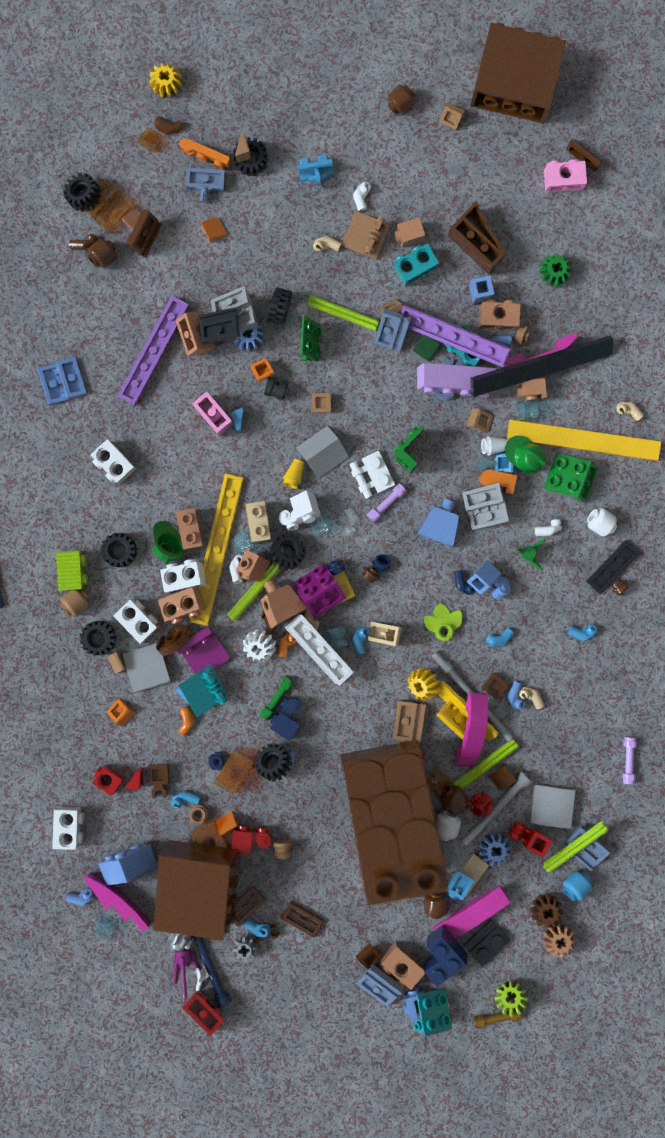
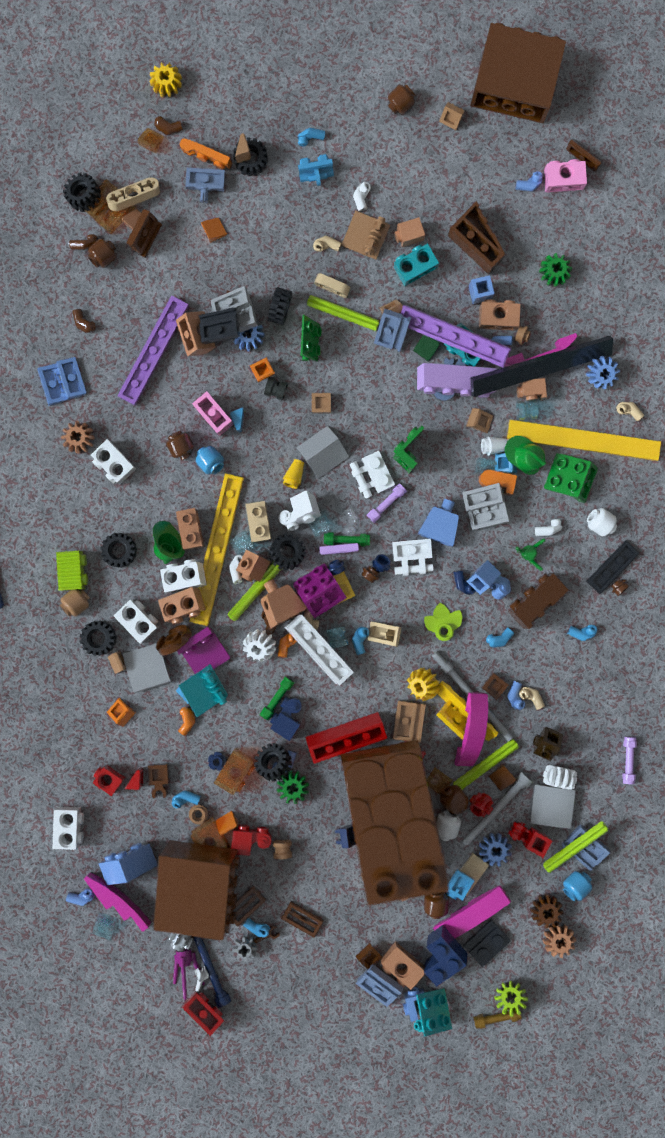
none -> nougat gear [61,421,95,454]
none -> reddish brown arm [72,309,96,333]
none -> tan beam [106,178,160,211]
none -> reddish brown head [166,430,194,460]
none -> dark azure head [196,446,224,475]
none -> green gear [277,771,309,804]
none -> dark azure arm [297,128,325,147]
none -> red brick [305,712,387,764]
none -> tan beam [314,273,351,298]
none -> lavender tile [319,543,359,555]
none -> green bar [324,532,370,547]
none -> dark blue tile [335,824,356,848]
none -> white plate [392,539,433,576]
none -> reddish brown wedge [508,573,569,629]
none -> medium blue arm [516,171,543,191]
none -> dark brown brick [532,726,563,761]
none -> white gear [543,765,577,789]
none -> medium blue gear [586,356,620,389]

